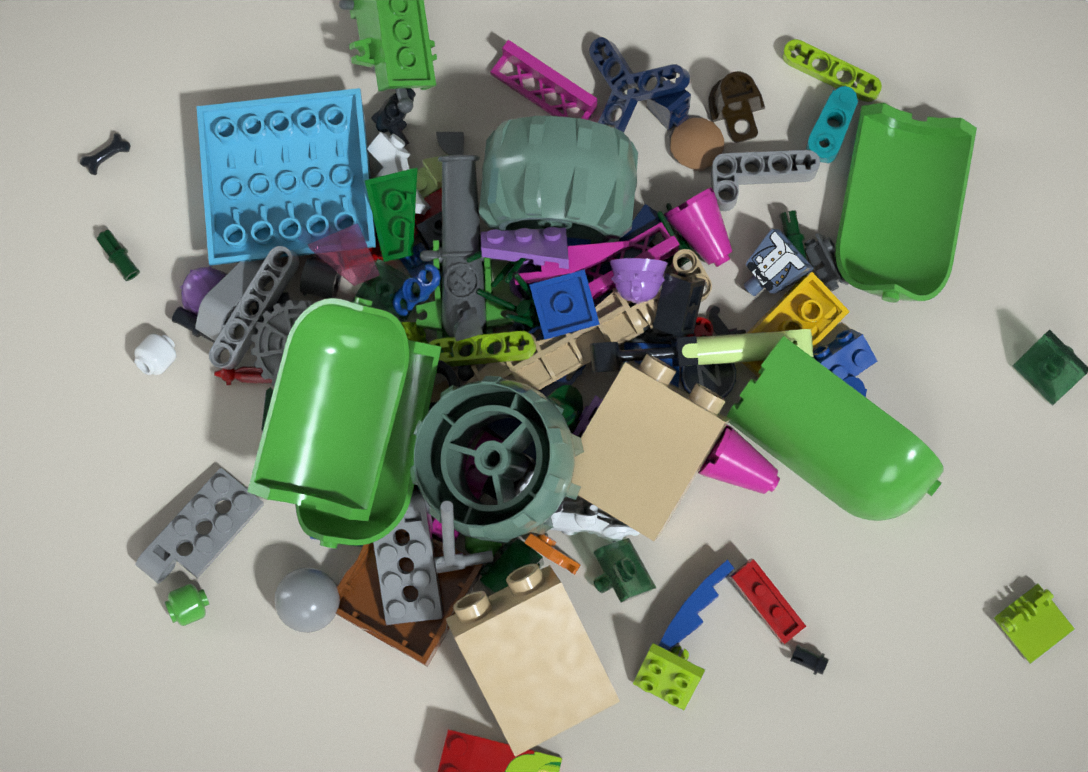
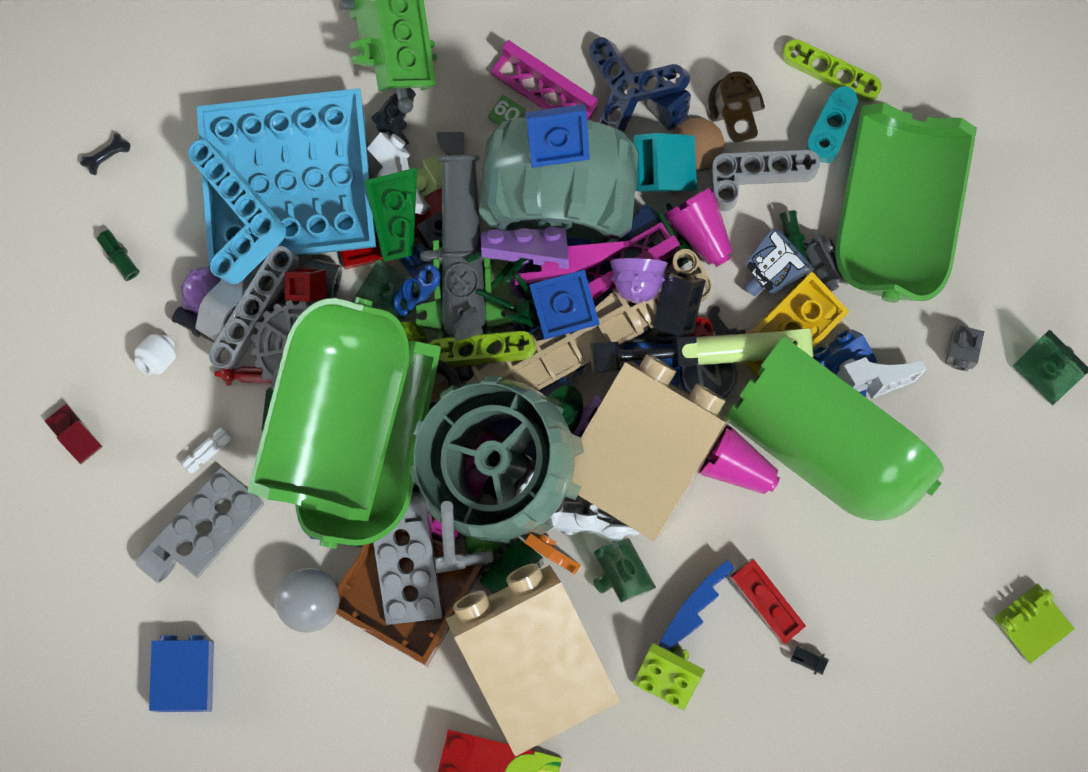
bright green head [164,584,210,626] -> none
clear pink wing [308,223,380,286] -> none
none -> dark red slope [45,403,103,464]
none -> blue brick [149,635,214,712]
none -> white axle [181,428,231,474]
none -> medium azure beam [188,139,286,285]
none -> red brick [285,268,327,302]
none -> bright green tile [488,95,526,126]
none -> blue tile [525,104,590,168]
none -> teal brick [634,133,697,193]
none -> white slope [836,357,927,399]
none -> dark grey brick [945,325,985,371]

